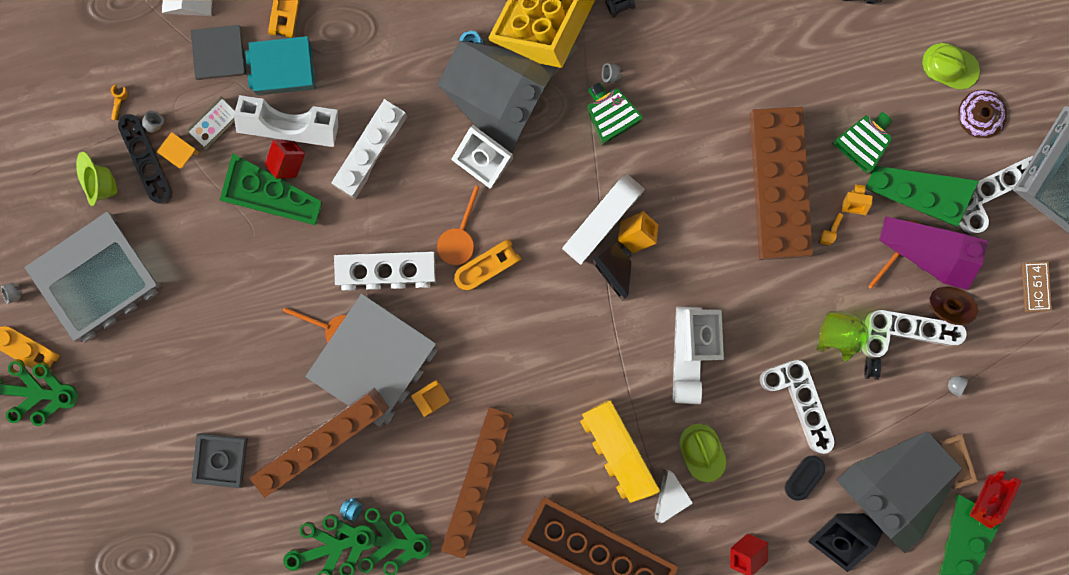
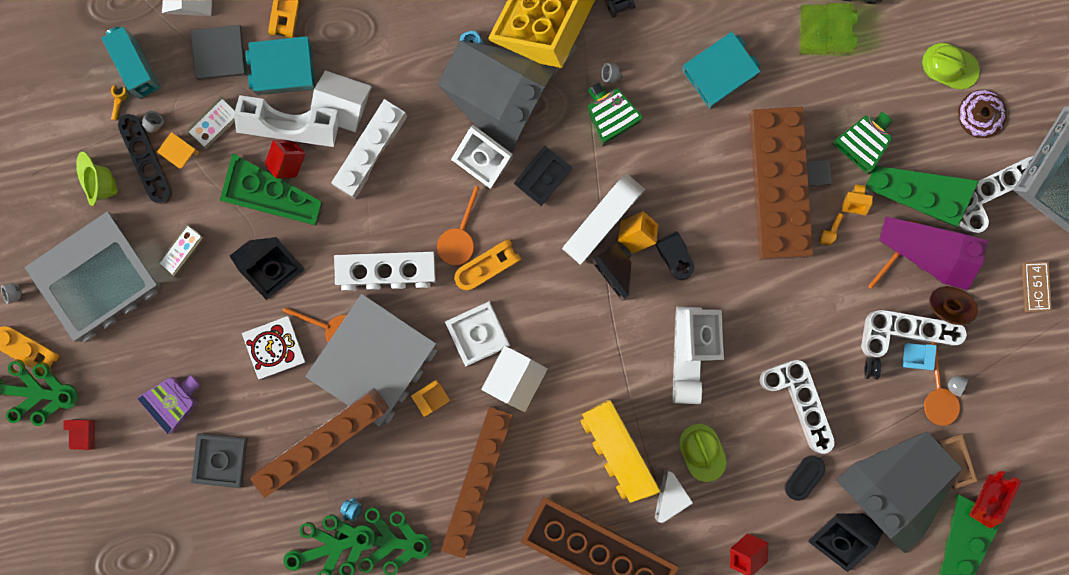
clear neon green piece [816,311,869,362] -> none
none -> red panel [63,420,95,450]
none -> teal brick [101,27,161,99]
none -> medium lavender torso [137,375,201,435]
none -> slope [158,224,207,278]
none -> black slope [230,237,305,300]
none -> white tile [242,316,306,380]
none -> white slope [310,70,372,133]
none -> white tile [445,301,510,367]
none -> white slope [481,346,548,412]
none -> black plate [514,146,573,207]
none -> black piece [655,231,694,281]
none -> teal brick [682,32,761,109]
none -> clear neon green plate [800,3,858,56]
none -> dark grey tile [807,159,832,187]
none -> medium azure panel [902,343,937,371]
none -> orange piece [924,343,960,426]

